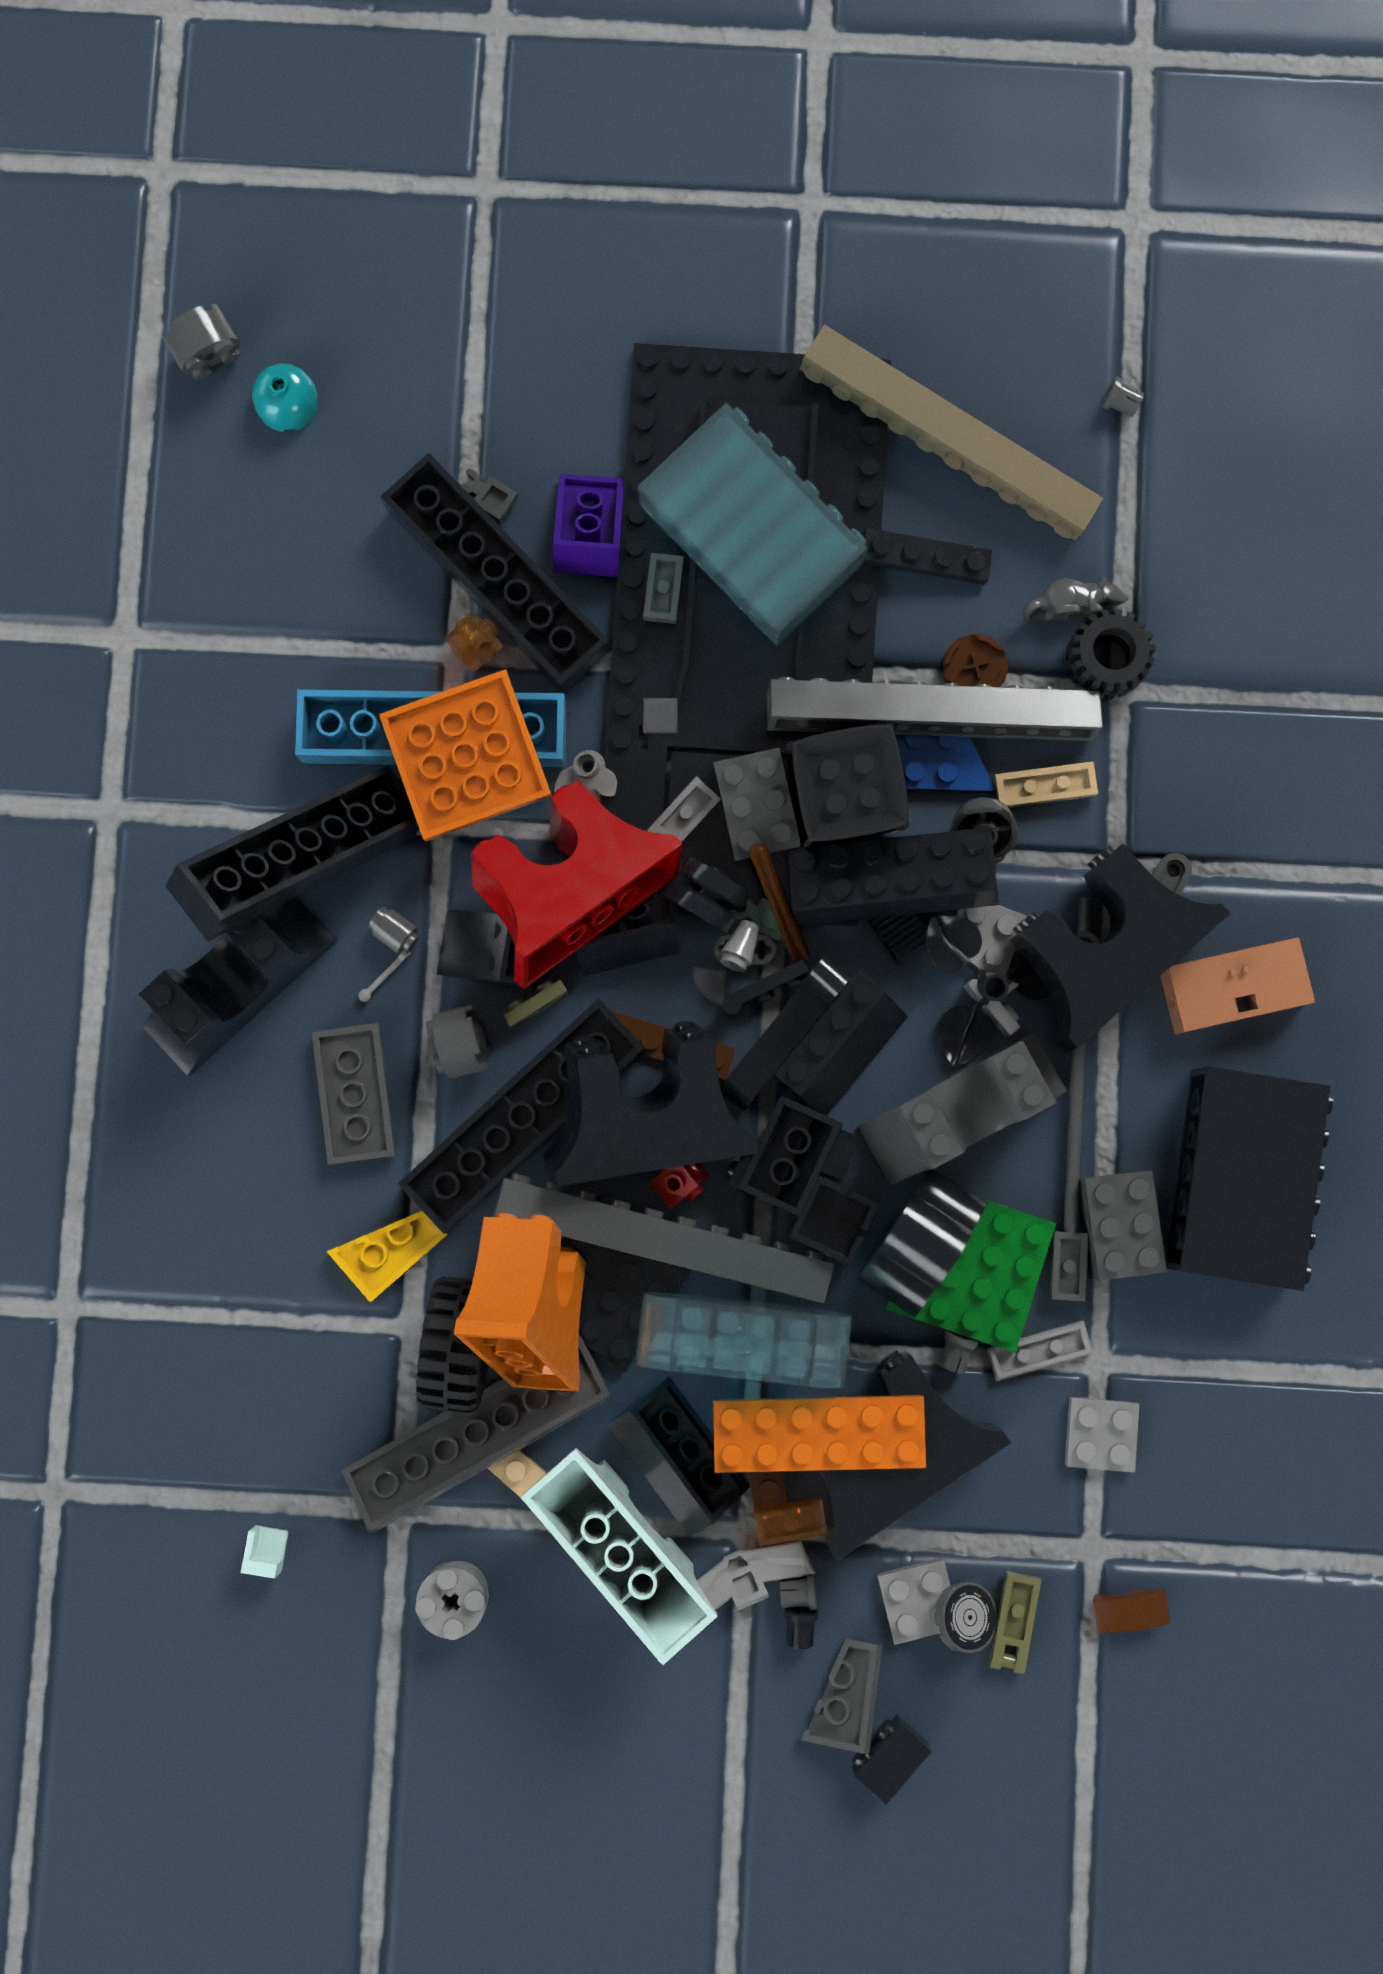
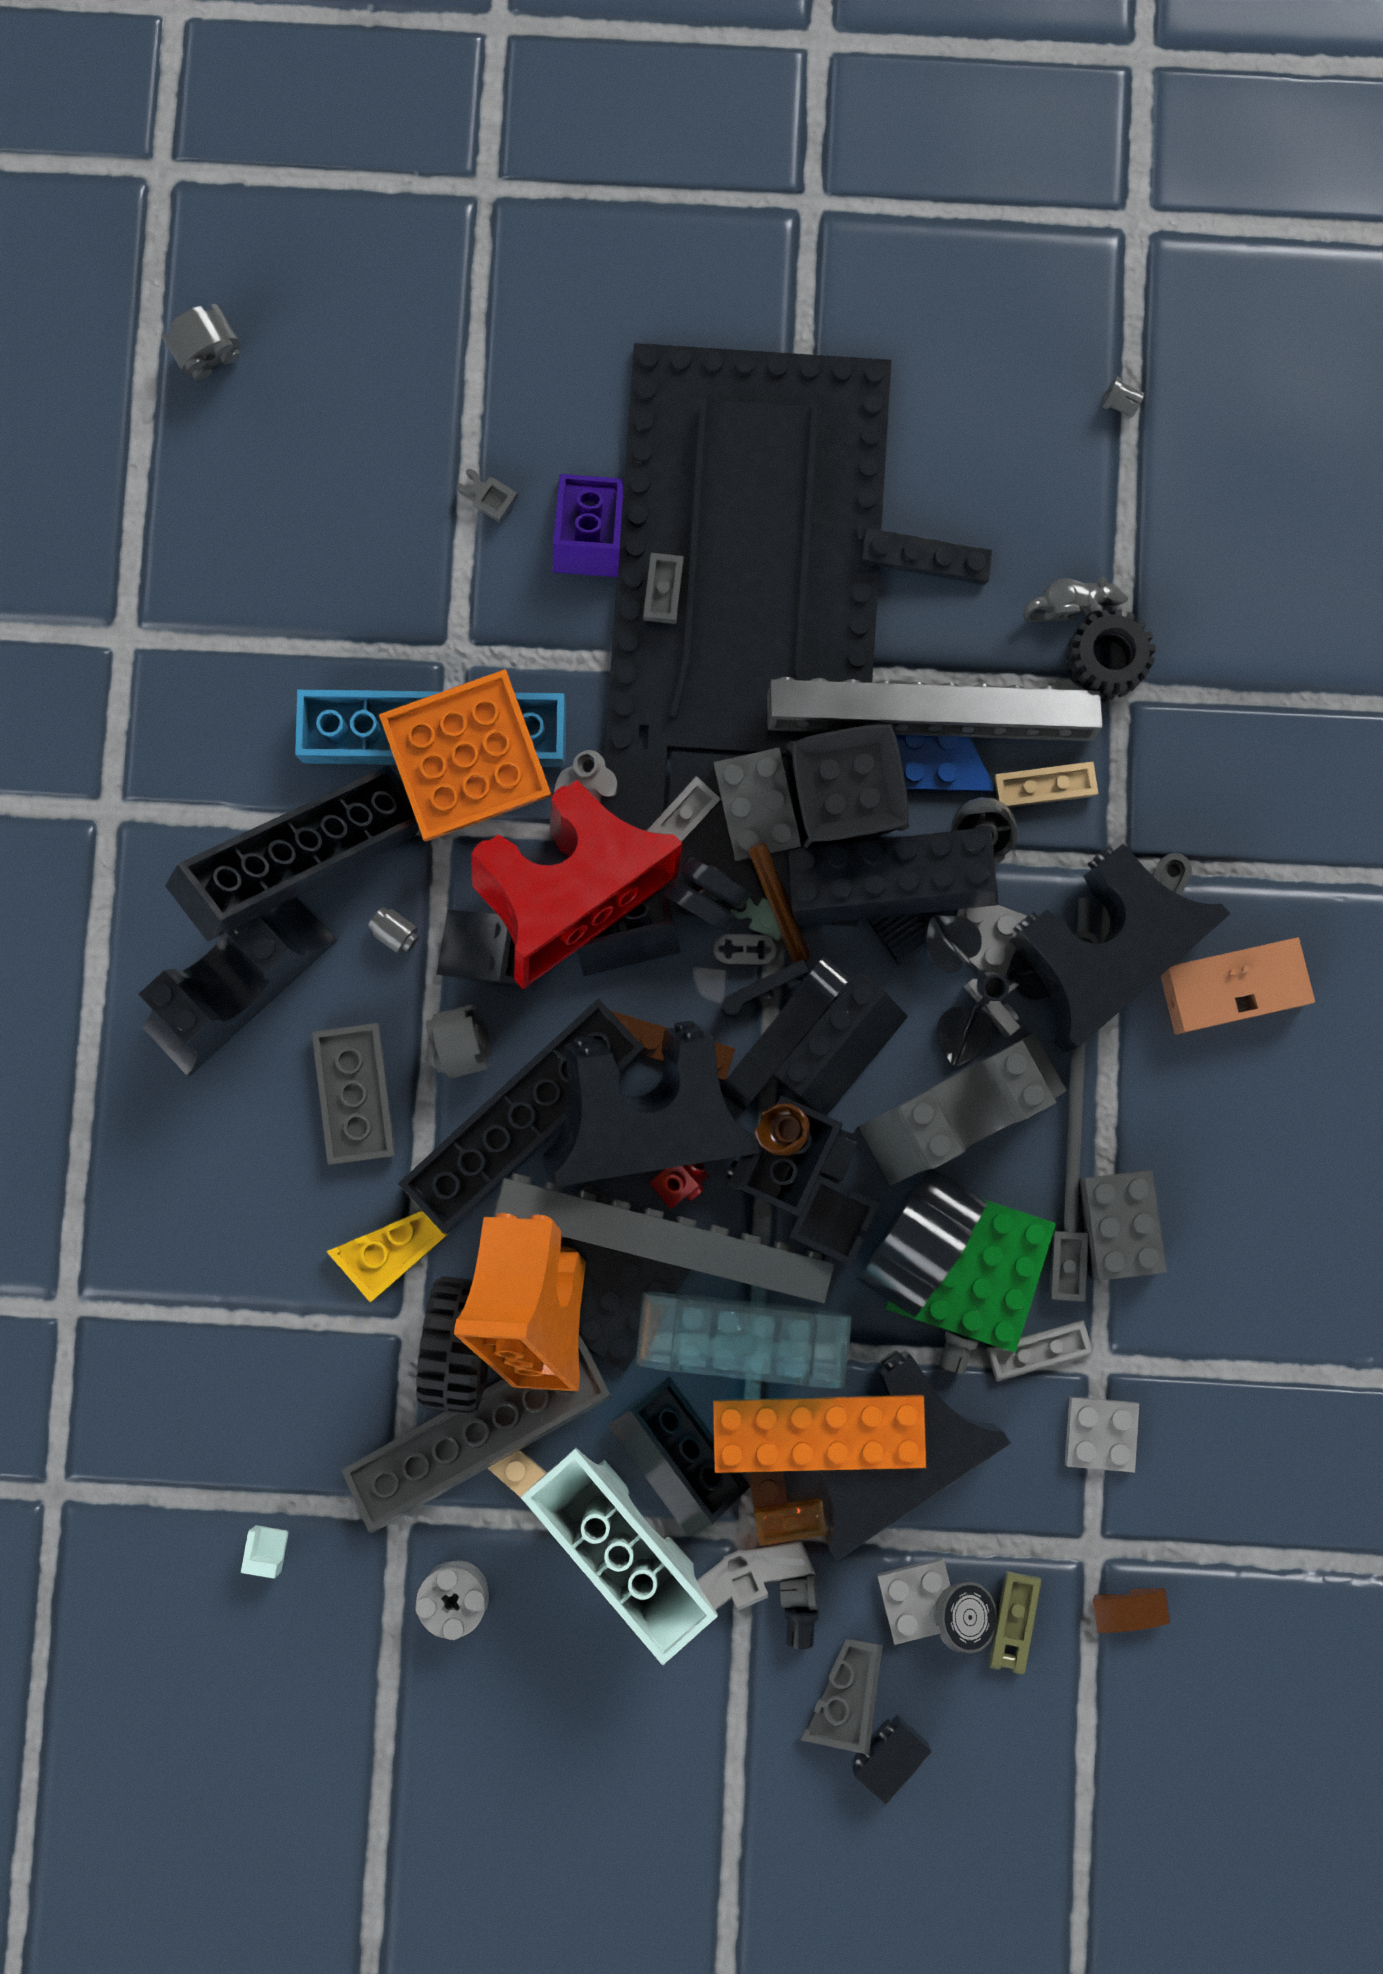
teal cylinder [252,363,318,432] -> none
light grey hinge [358,950,412,1002] -> none
black brick [380,453,611,693] -> none
clear orange brick [443,613,503,672] -> none
olive plate [503,979,569,1029] -> none
clear light blue brick [638,403,867,646] -> none
clear tile [643,698,678,733] -> none
light grey cone [720,920,760,972] -> none
dark tan brick [800,324,1103,540] -> none
reddish brown tile [942,634,1008,687] -> none
black brick [1165,1066,1333,1291] -> none
none -> reddish brown hair [754,1104,810,1156]

